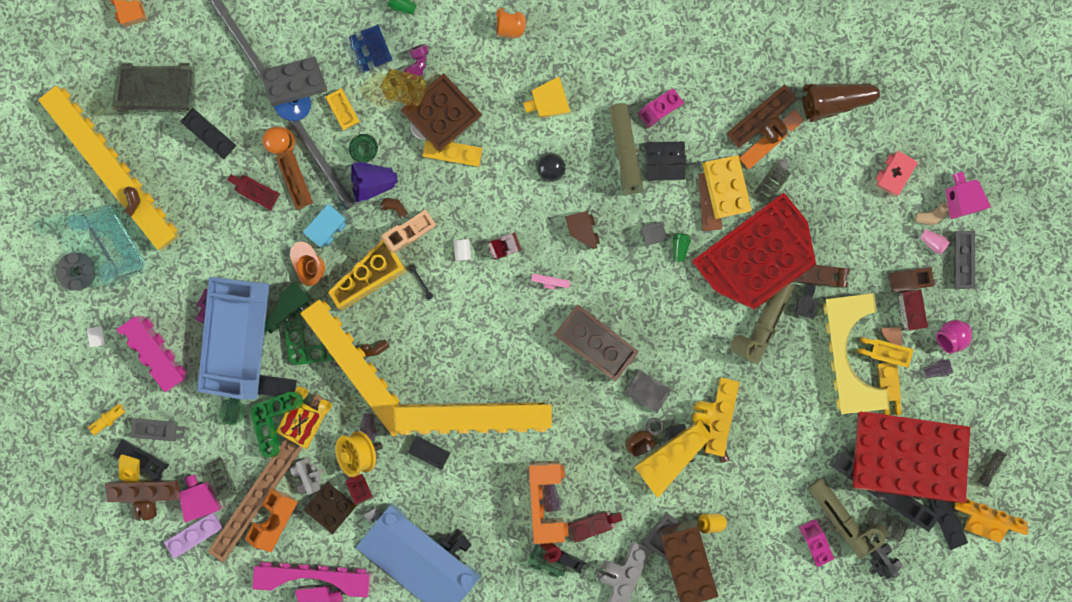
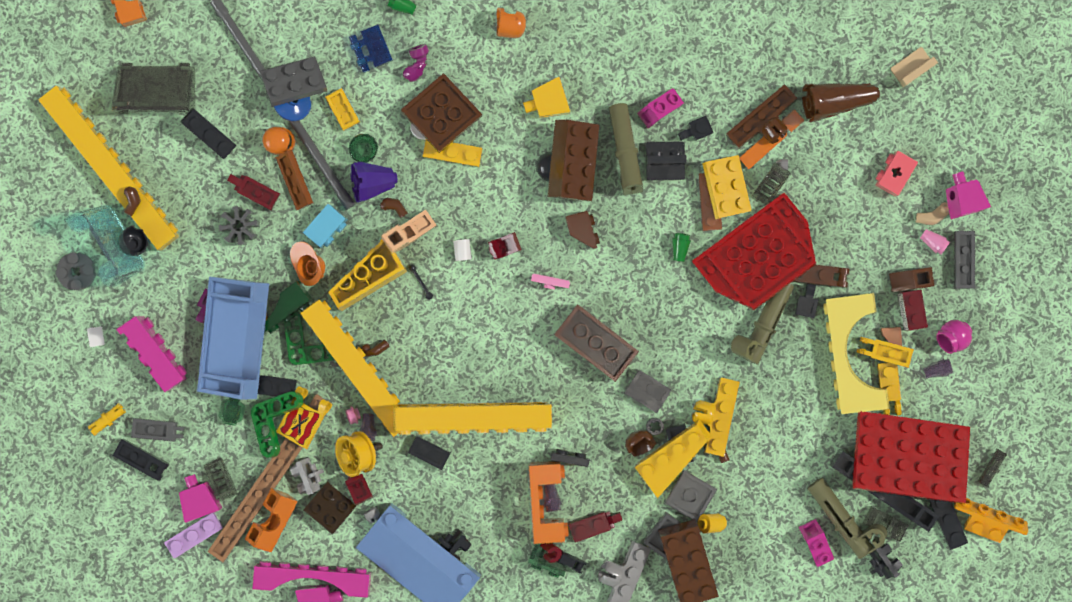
reddish brown plate [105,480,180,521] -> none
yellow plate [119,454,140,481] -> none
clear yellow brick [380,69,428,106] -> none
dark grey panel [640,221,667,246] -> none
none -> black hair [119,225,148,256]
none -> dark grey gear [219,206,260,246]
none -> bright pink plate [345,406,361,424]
none -> reddish brown brick [548,119,600,201]
none -> black plate [551,449,590,467]
none -> dark grey plate [664,470,717,522]
none -> black plate [678,116,714,141]
none -> tan panel [890,47,938,87]

